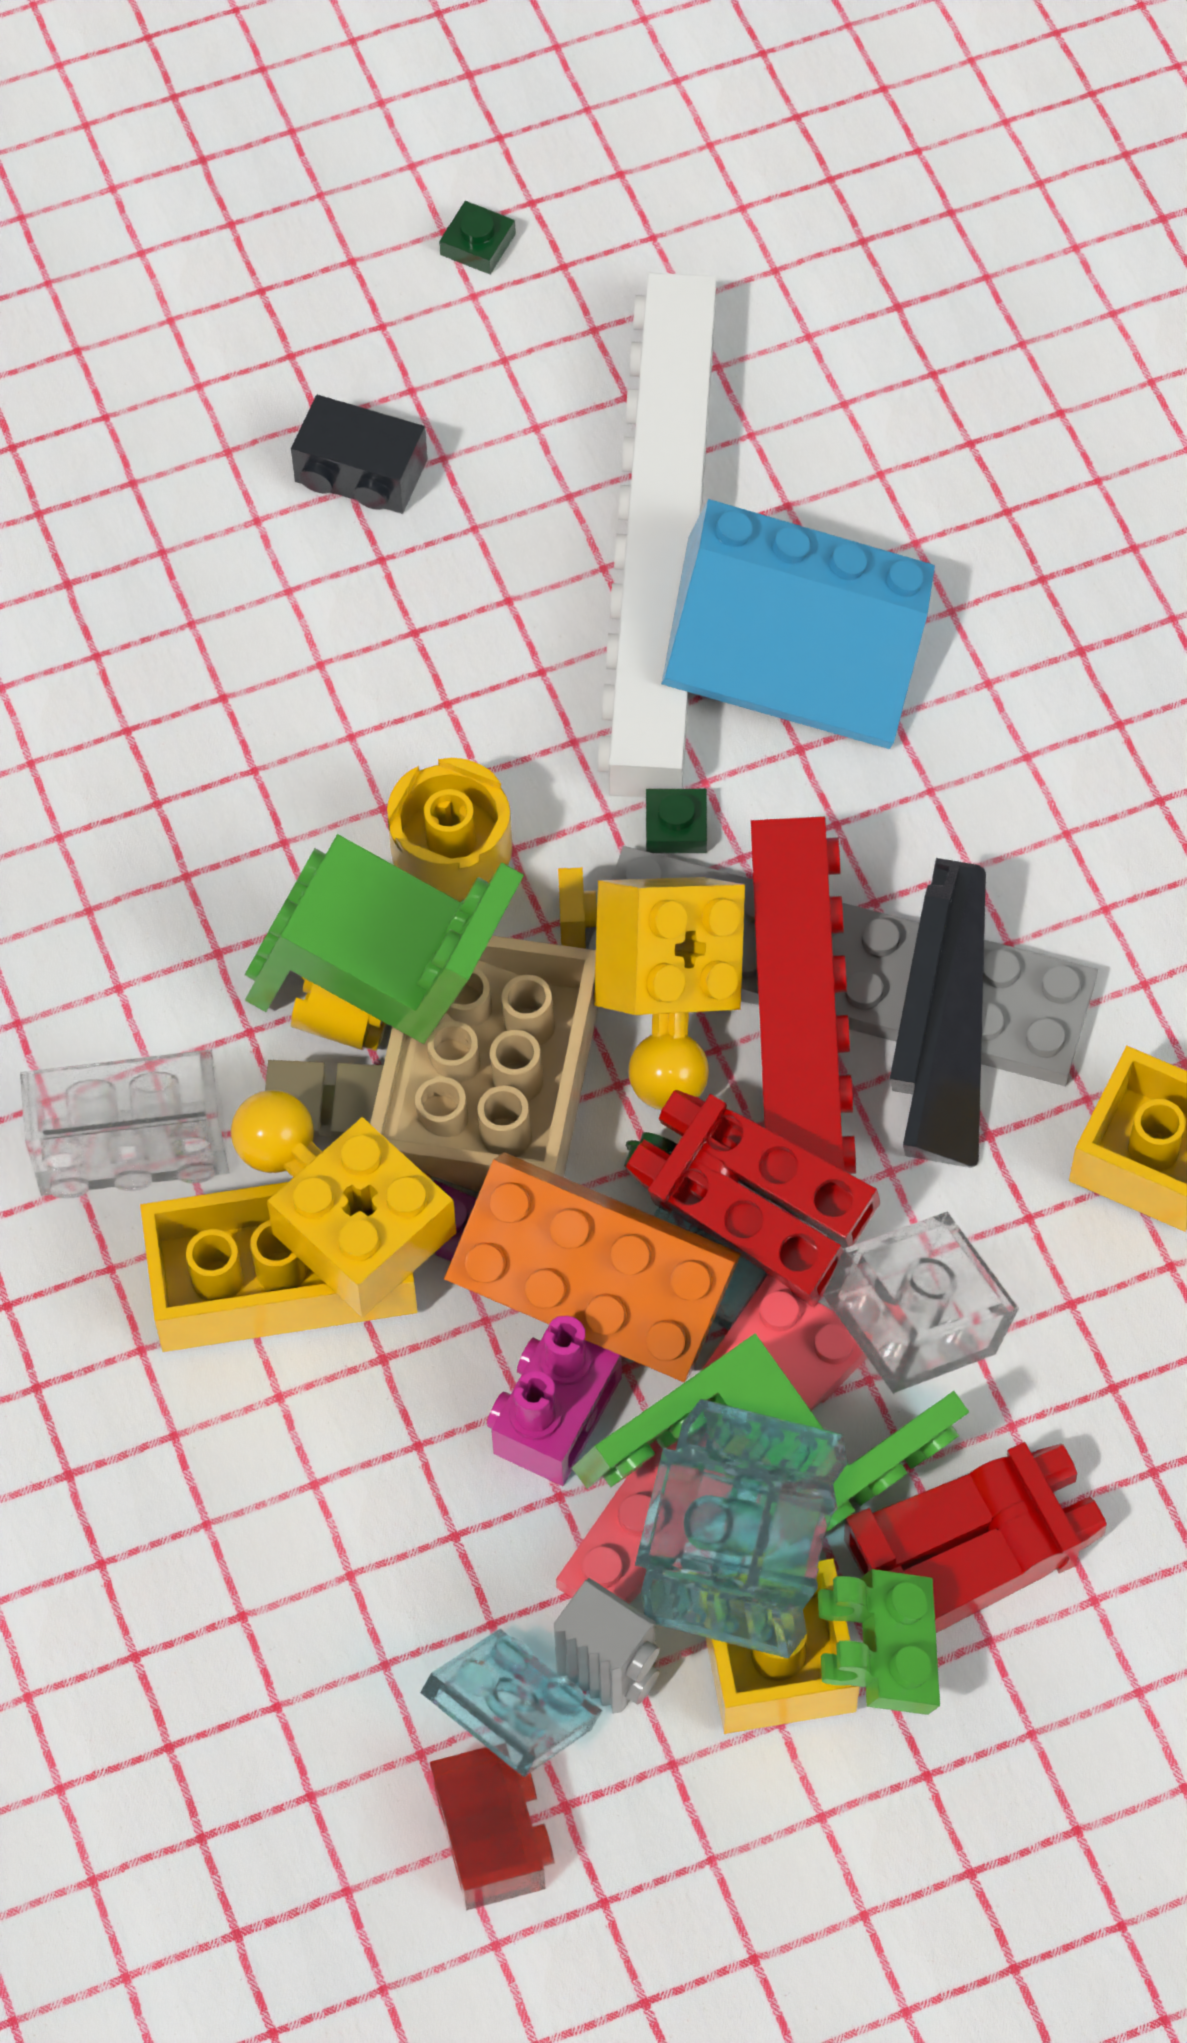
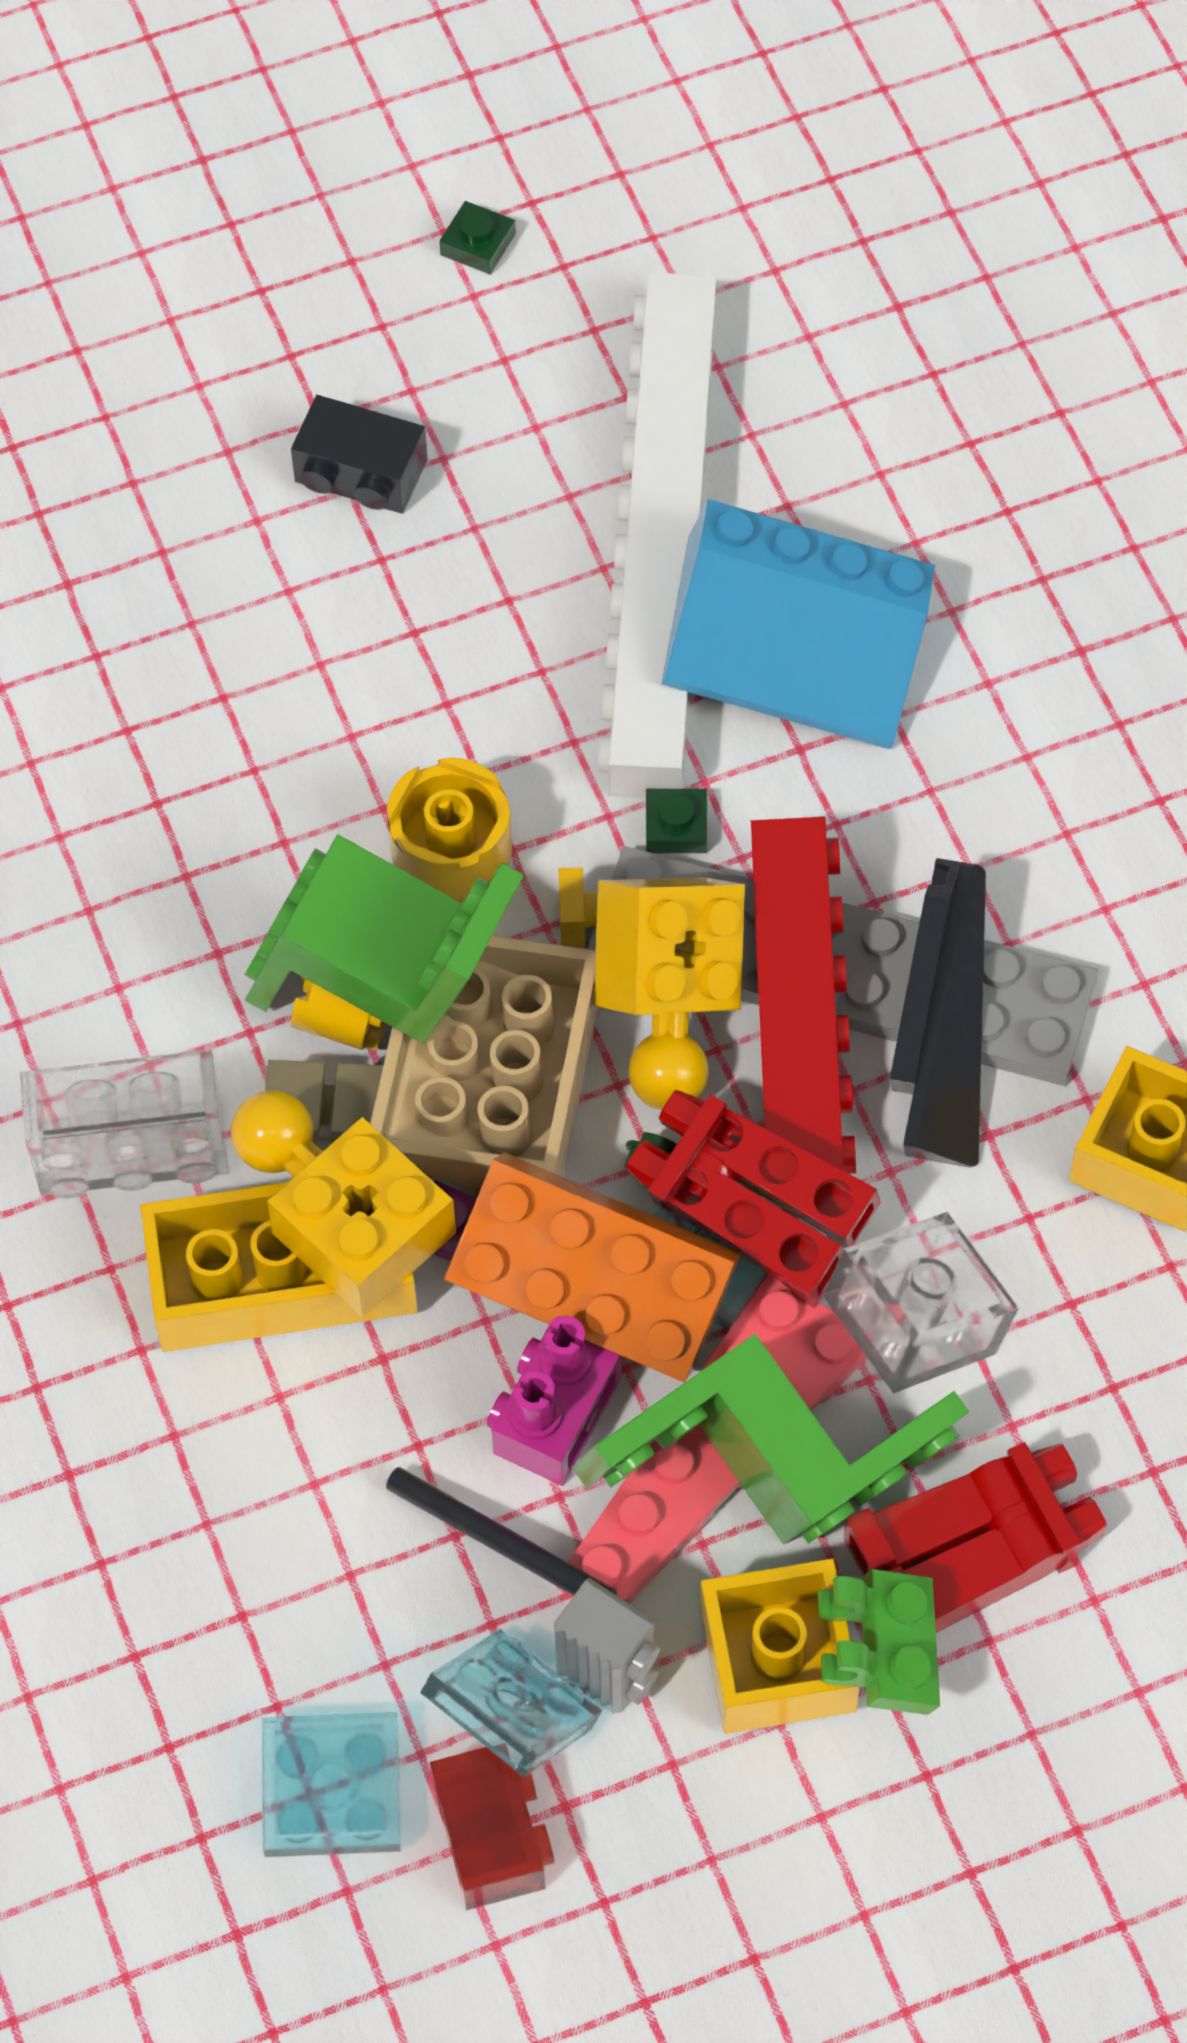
clear light blue slope [635,1399,848,1659] -> none
none -> clear light blue plate [262,1712,401,1857]
none -> black bar [386,1467,617,1596]

